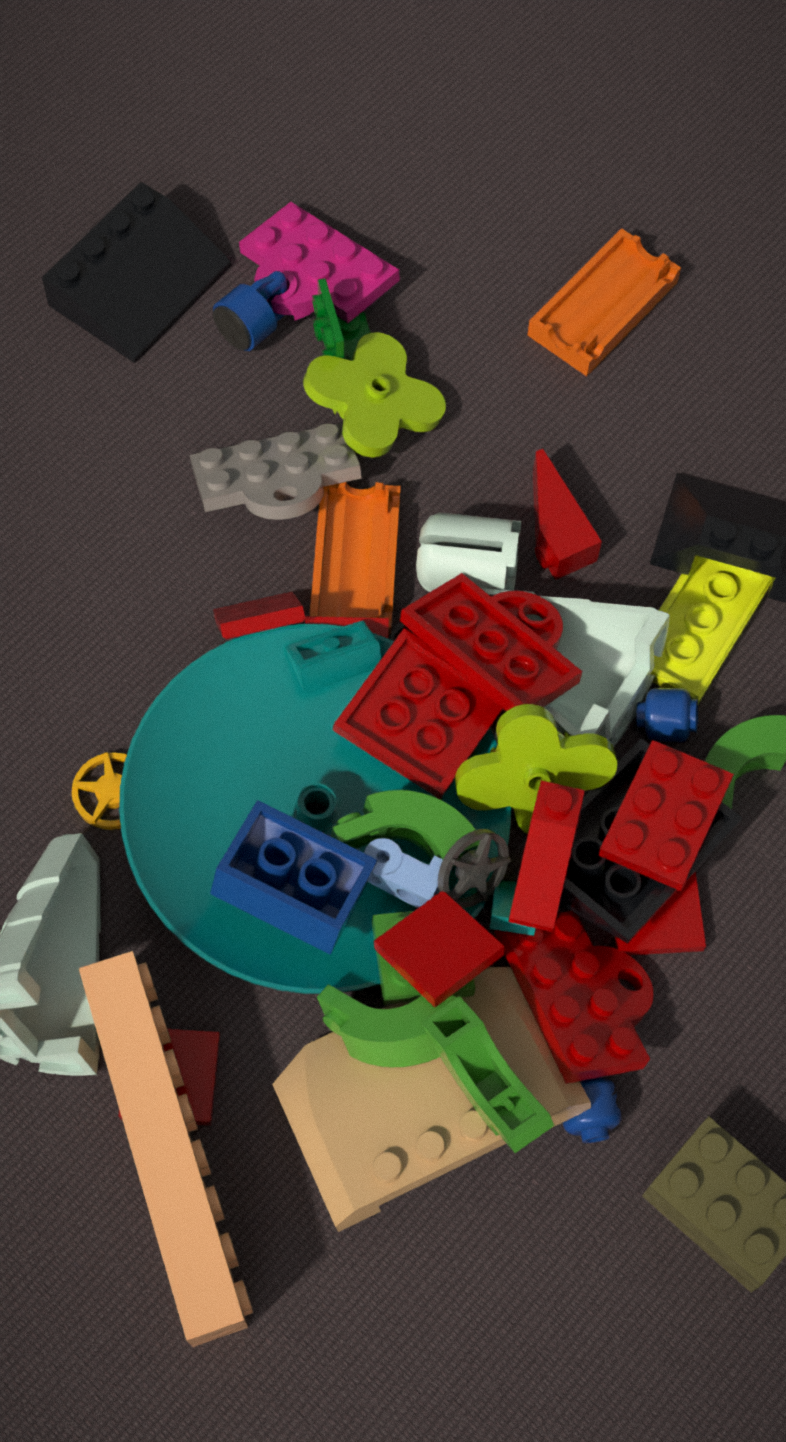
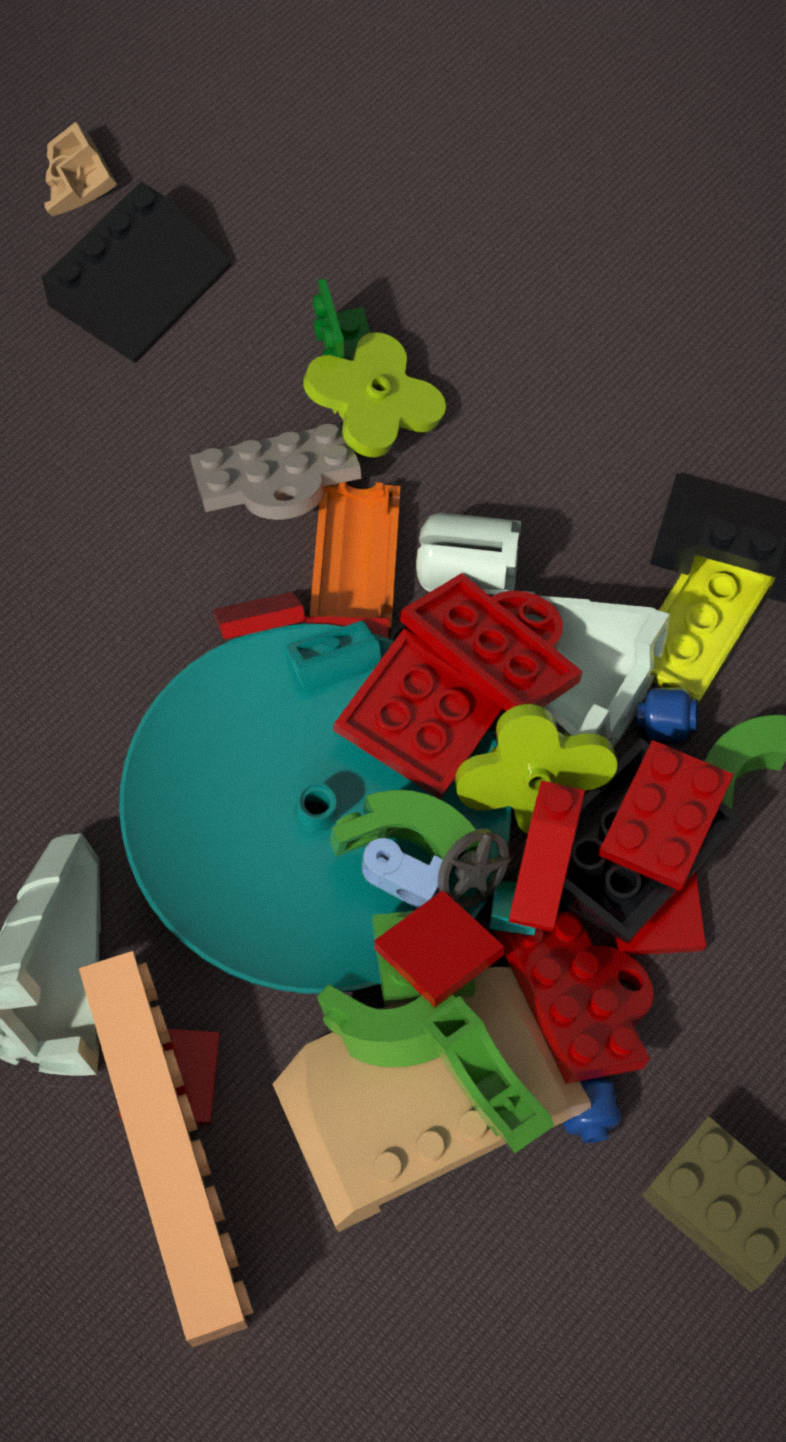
yellow wheel [72,752,127,830] -> none
blue slope [210,800,378,955] -> none
dark pink plate [213,202,400,351] -> none
orange gear [527,228,681,377] -> none
red slope [532,449,602,580] -> none
none -> tan slope [45,122,118,216]

